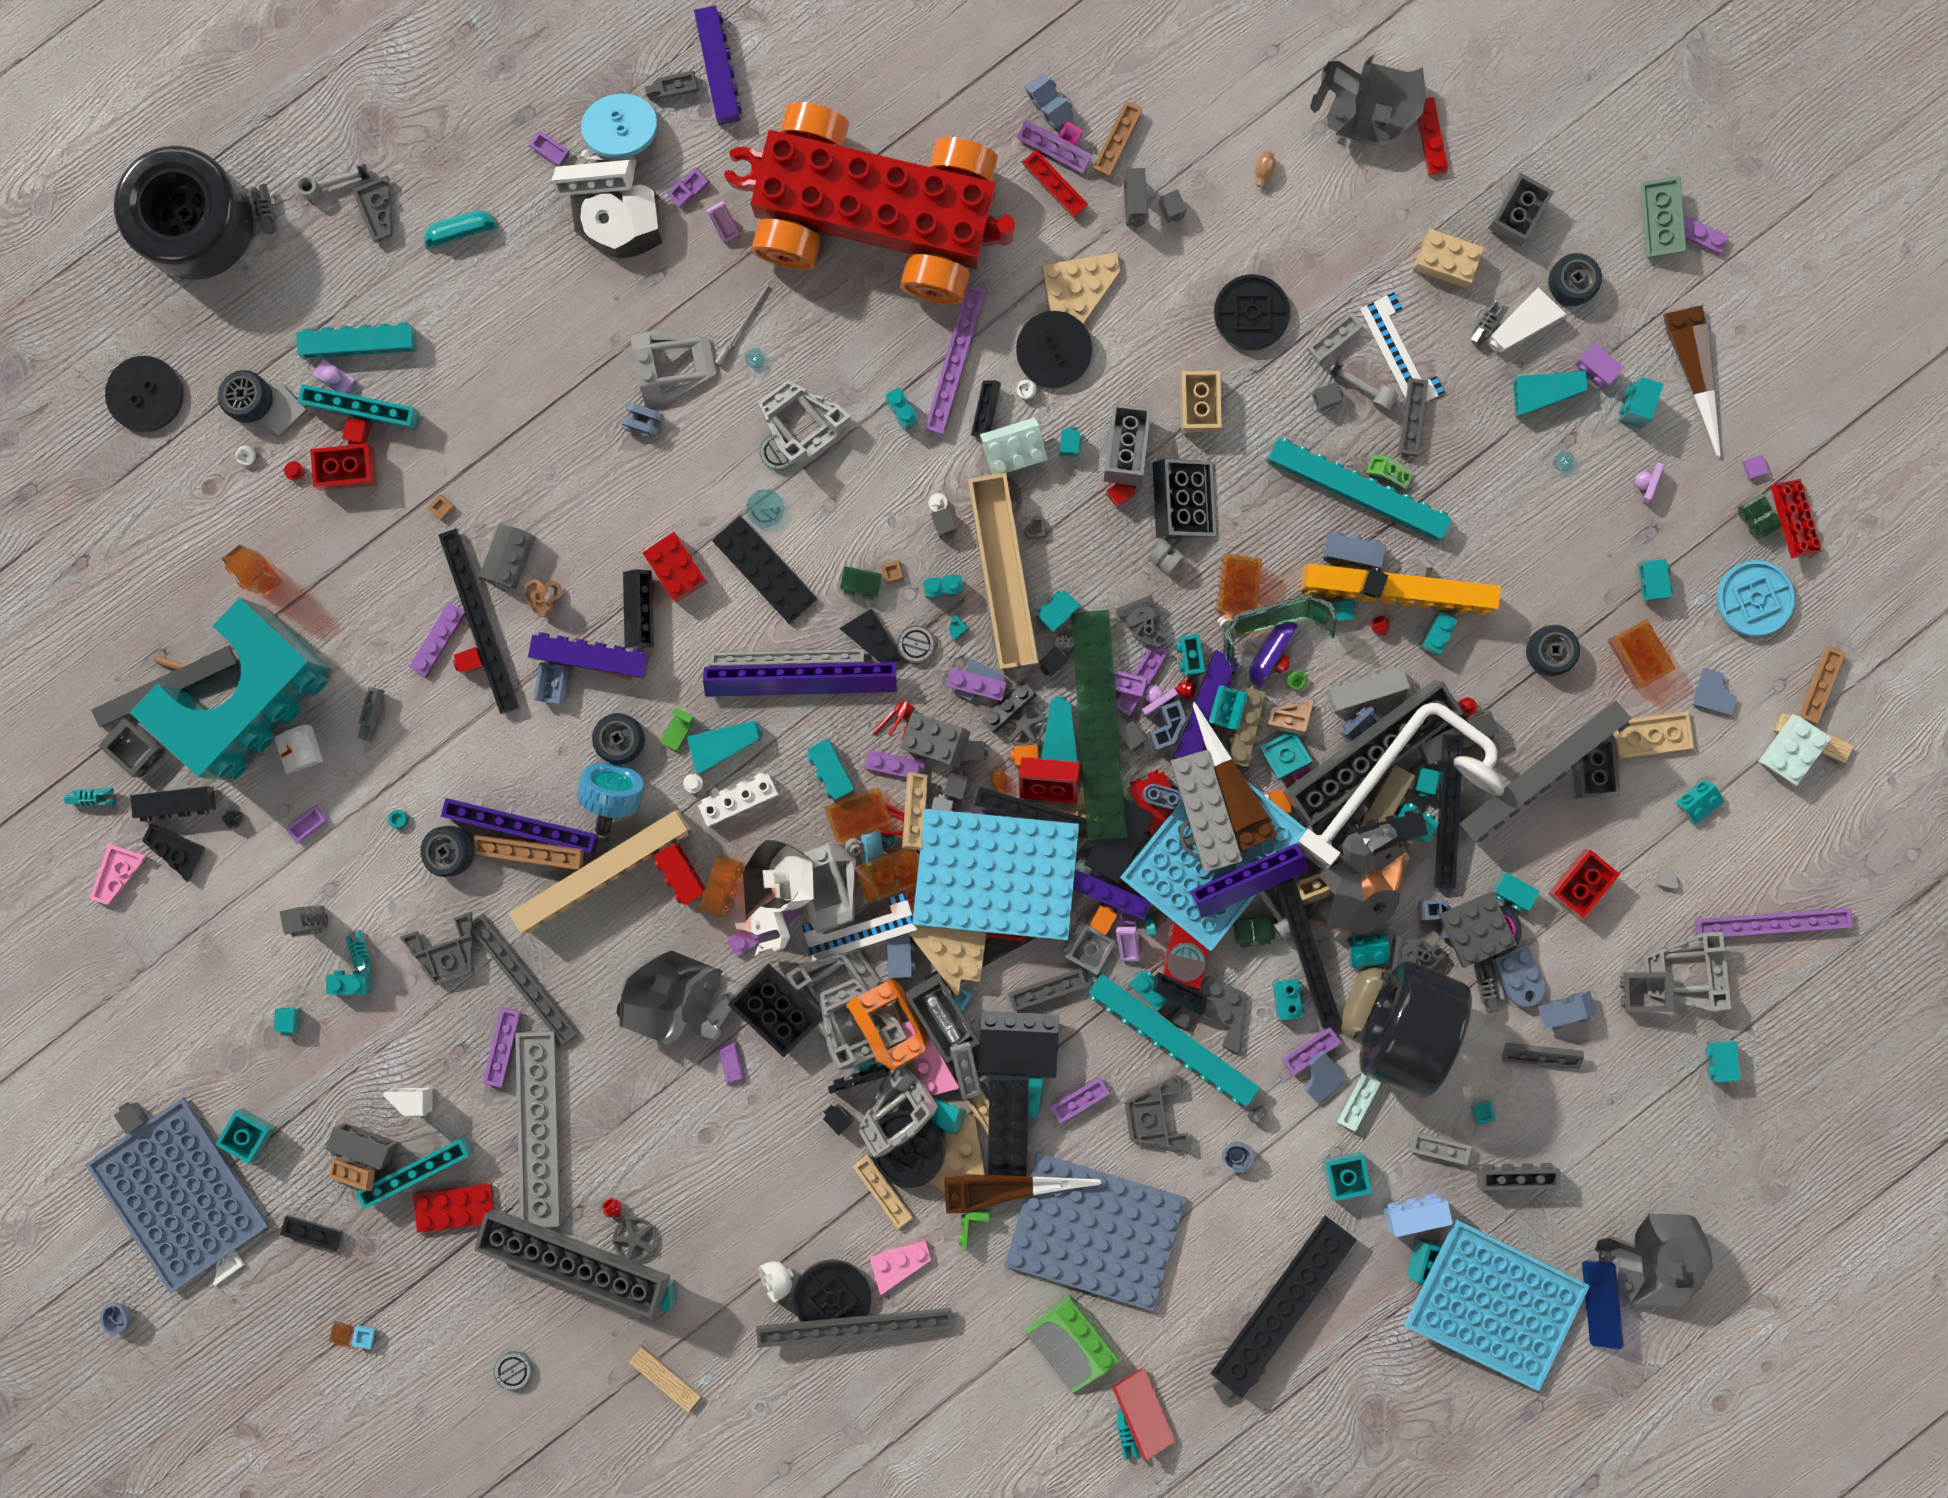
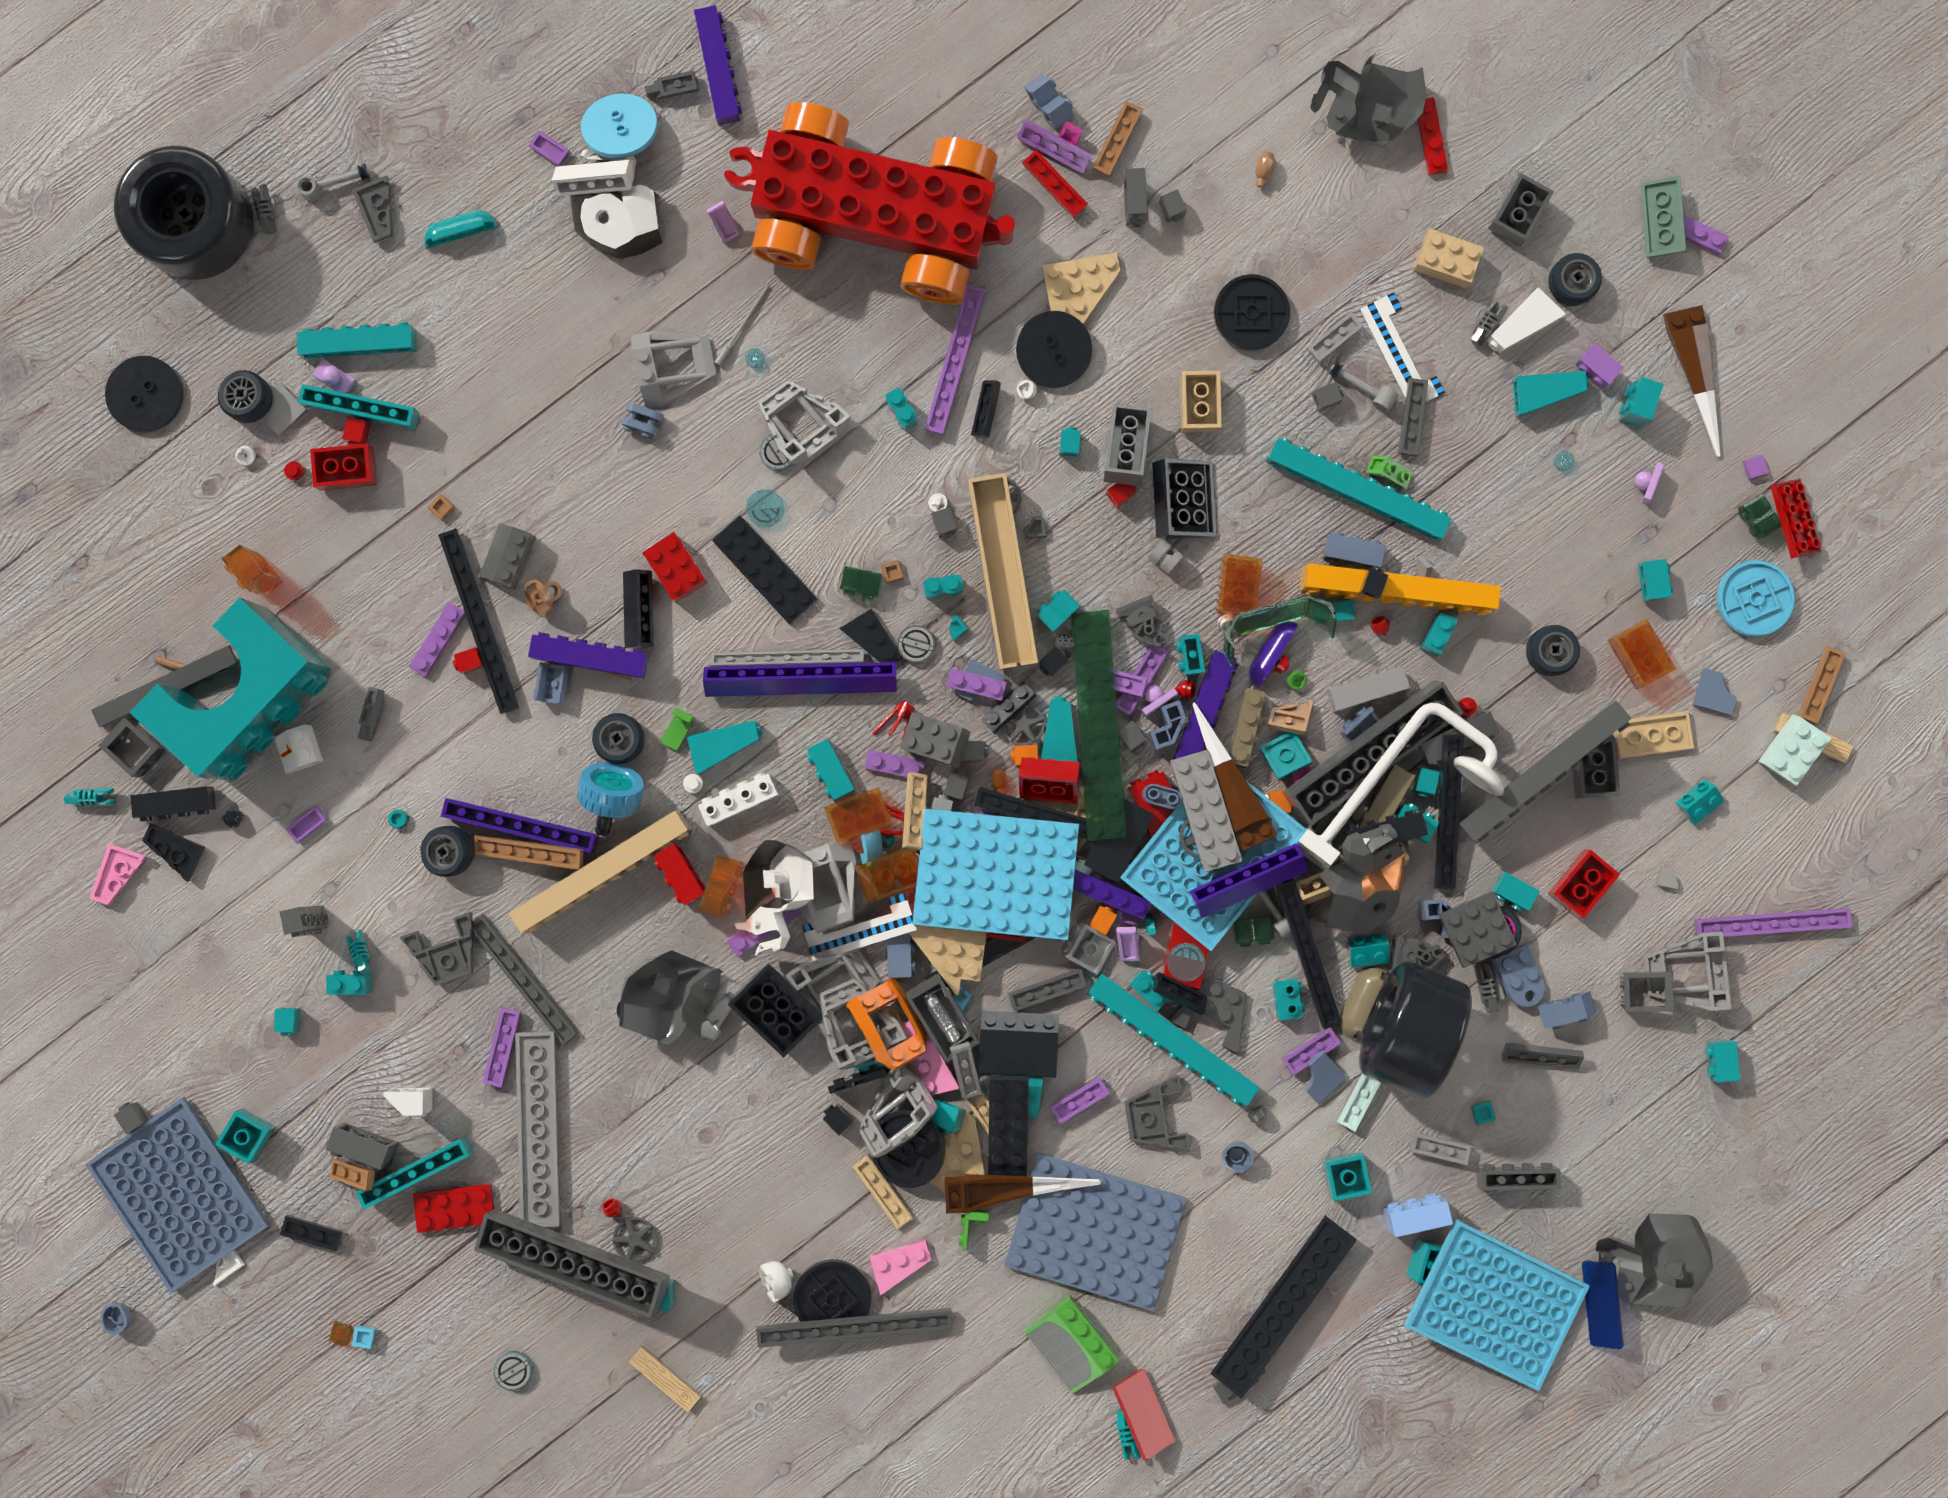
medium lavender slope [667,167,710,207] -> none
medium lavender tile [718,1042,746,1084] -> none
light grey plate [845,838,863,856] -> none
light aqua brick [980,418,1048,475] -> none
teal bracket [1209,685,1248,730] -> none

